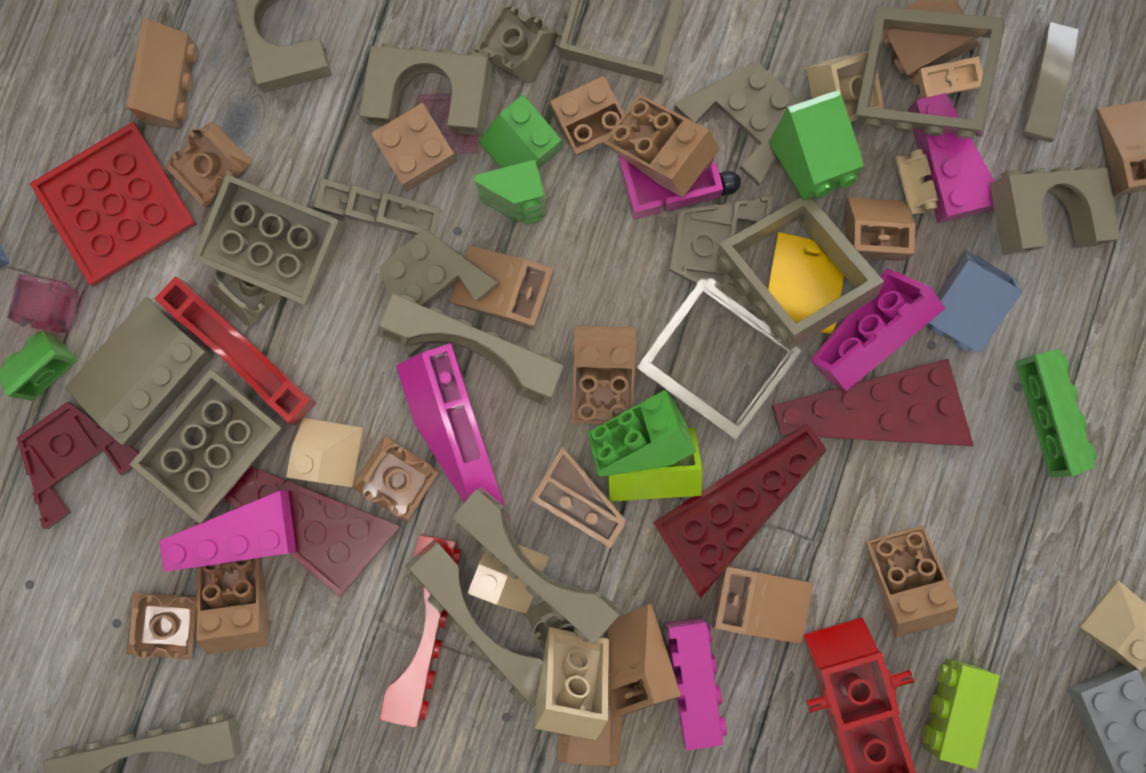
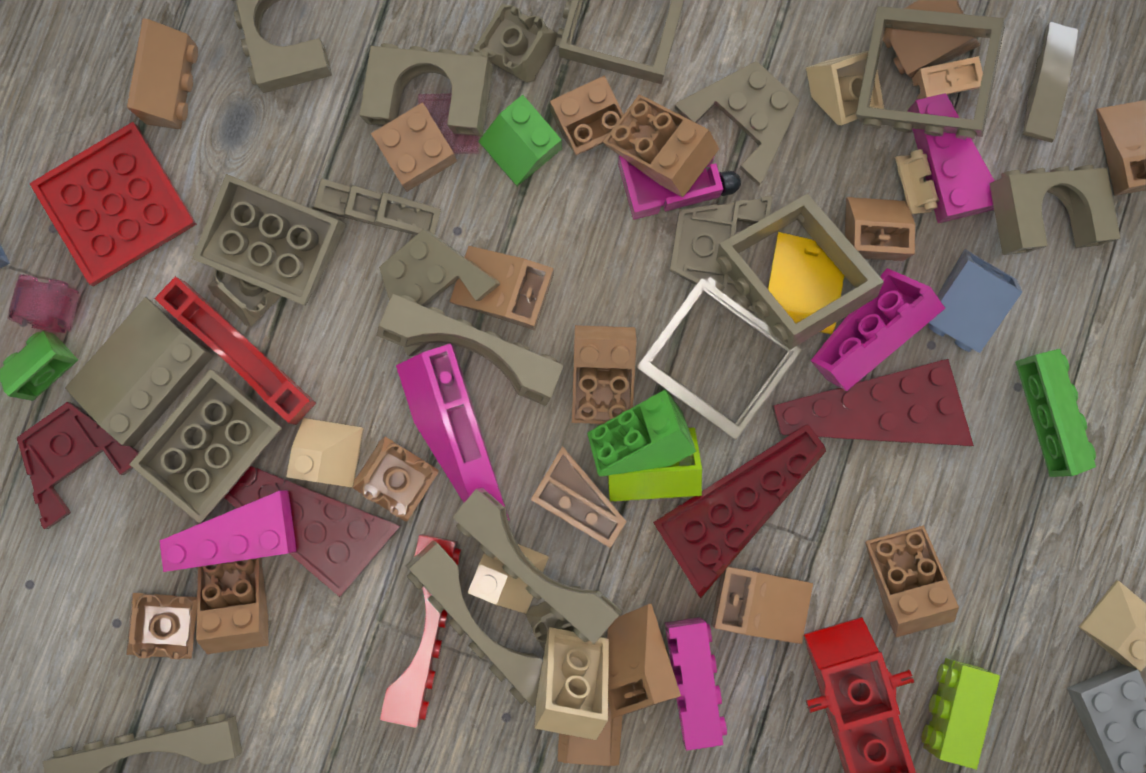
medium nougat slope [165,122,251,207] -> none
bright green slope [474,159,547,225] -> none
bright green slope [769,90,864,200] -> none

